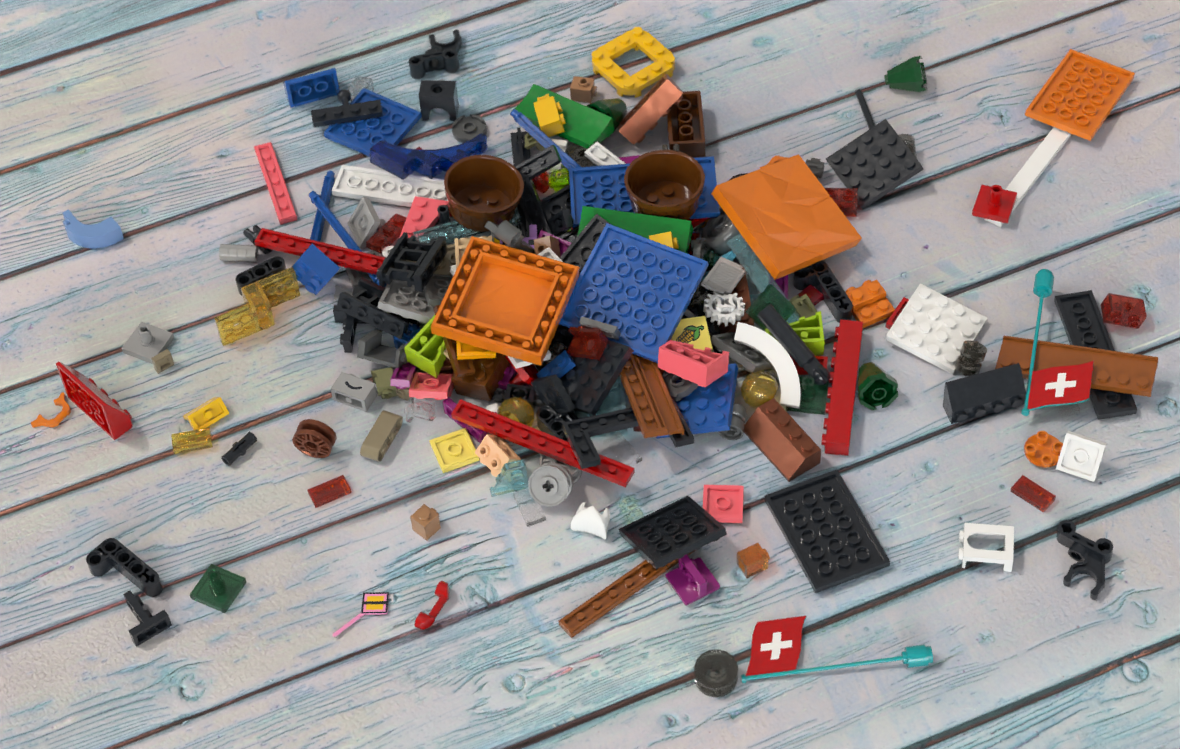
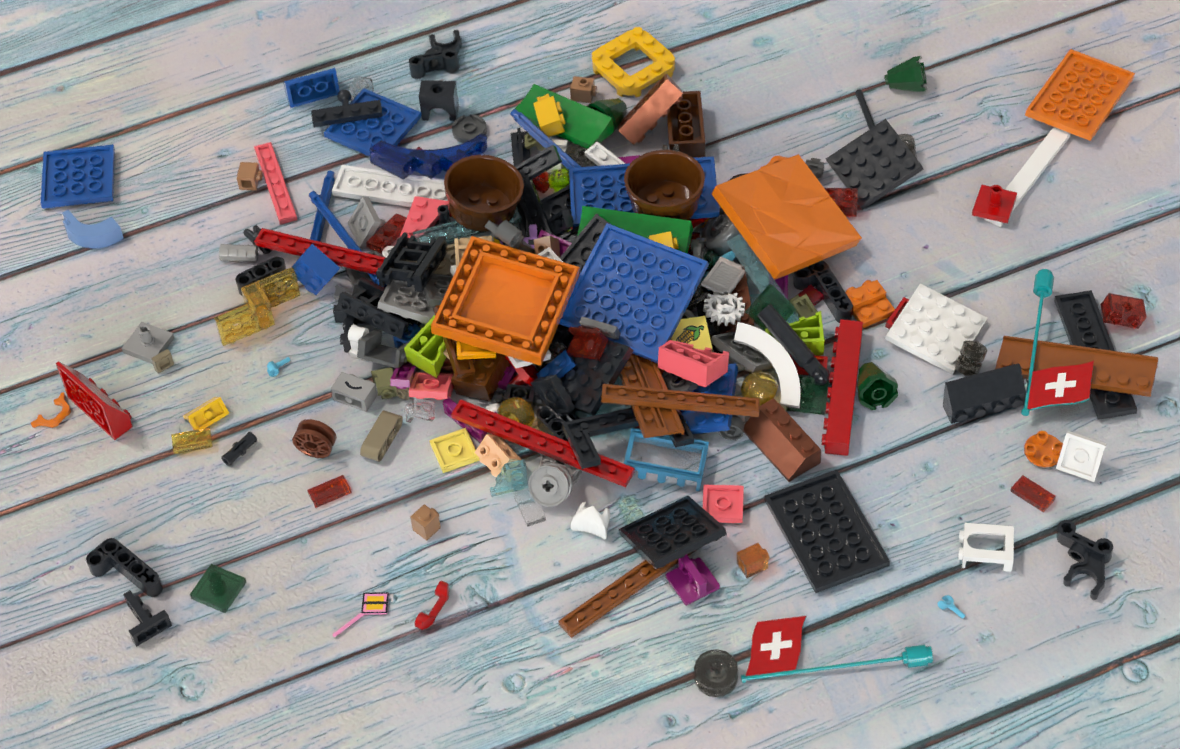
none -> blue plate [41,144,115,209]
none -> medium nougat brick [236,162,262,191]
none -> medium azure hand [267,357,290,377]
none -> white leg [348,324,370,361]
none -> dark orange tile [601,384,760,417]
none -> window [623,428,709,491]
none -> medium azure hand [937,595,966,619]

